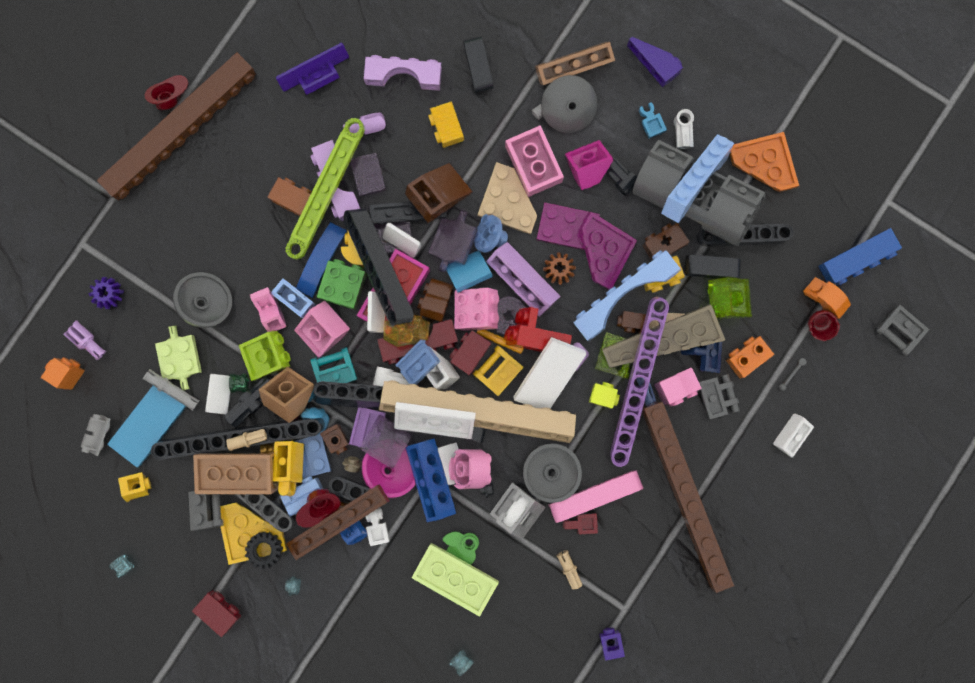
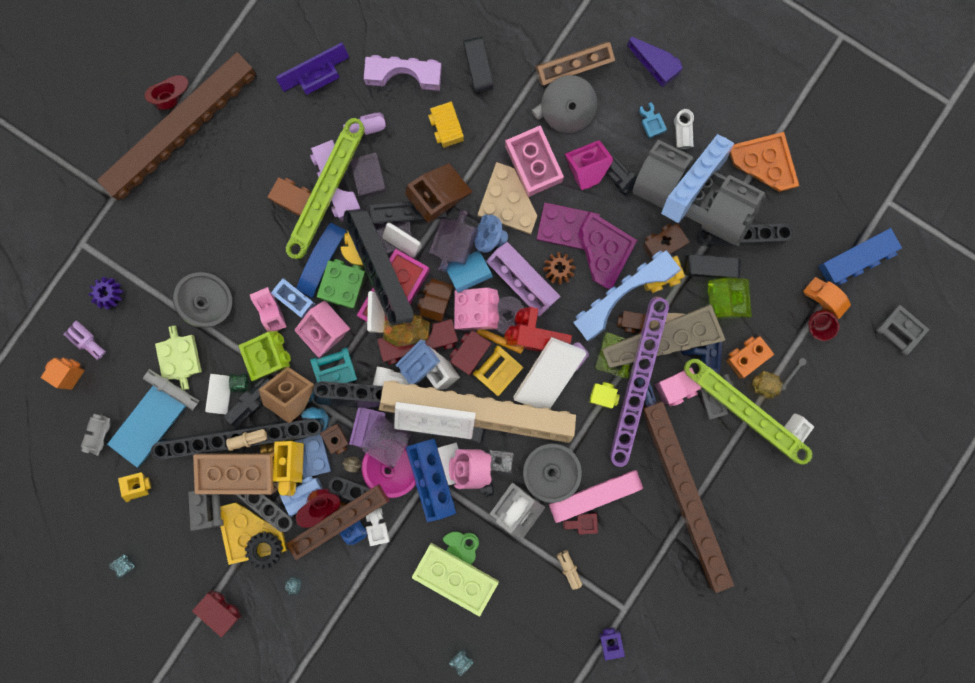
none -> clear brick [490,450,513,473]
none -> lime plate [684,359,812,464]
none -> clear yellow head [752,371,783,399]

